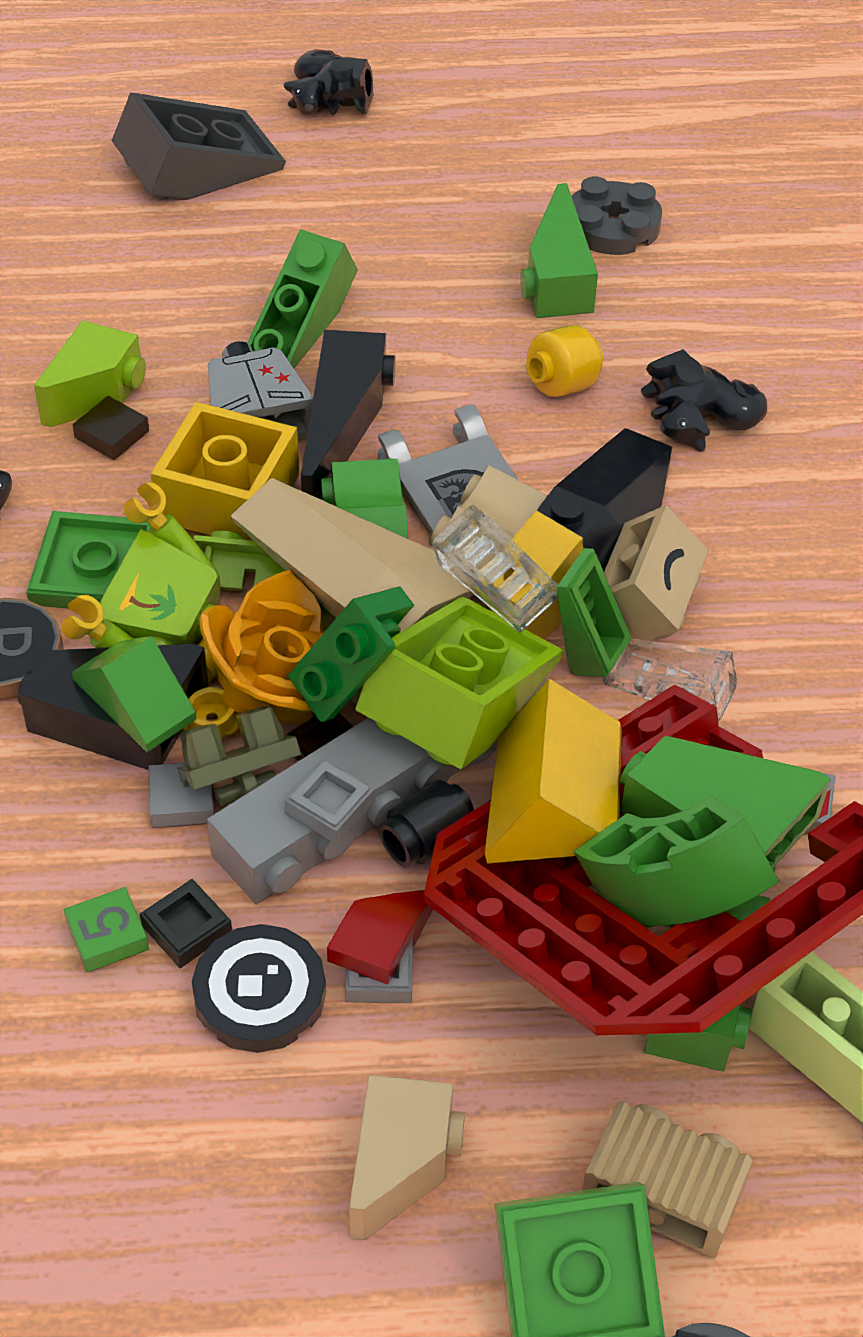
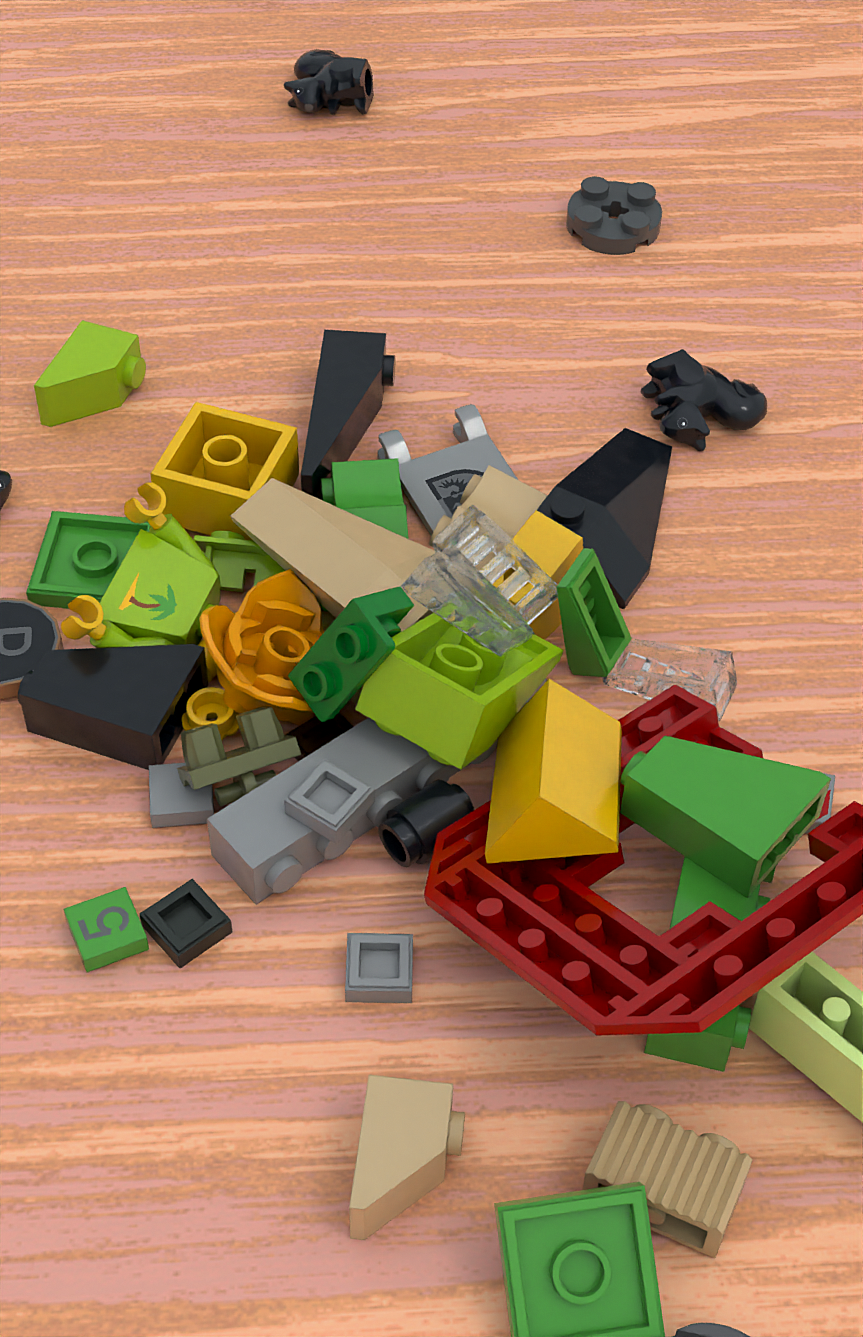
bright green slope [71,636,197,752] -> none
dark brown tile [72,396,149,460] -> none
dark grey slope [111,92,286,199] -> none
black tile [192,924,326,1053] -> none
light grey torso [208,341,313,441] -> none
bright green slope [247,229,358,368] -> none
red slope [327,890,433,985] -> none
bright green slope [520,183,598,318] -> none
yellow head [526,325,604,397] -> none
bright green brick [573,796,779,928] -> none
tan brick [604,505,708,646] -> none
none -> clear slope [401,545,535,657]

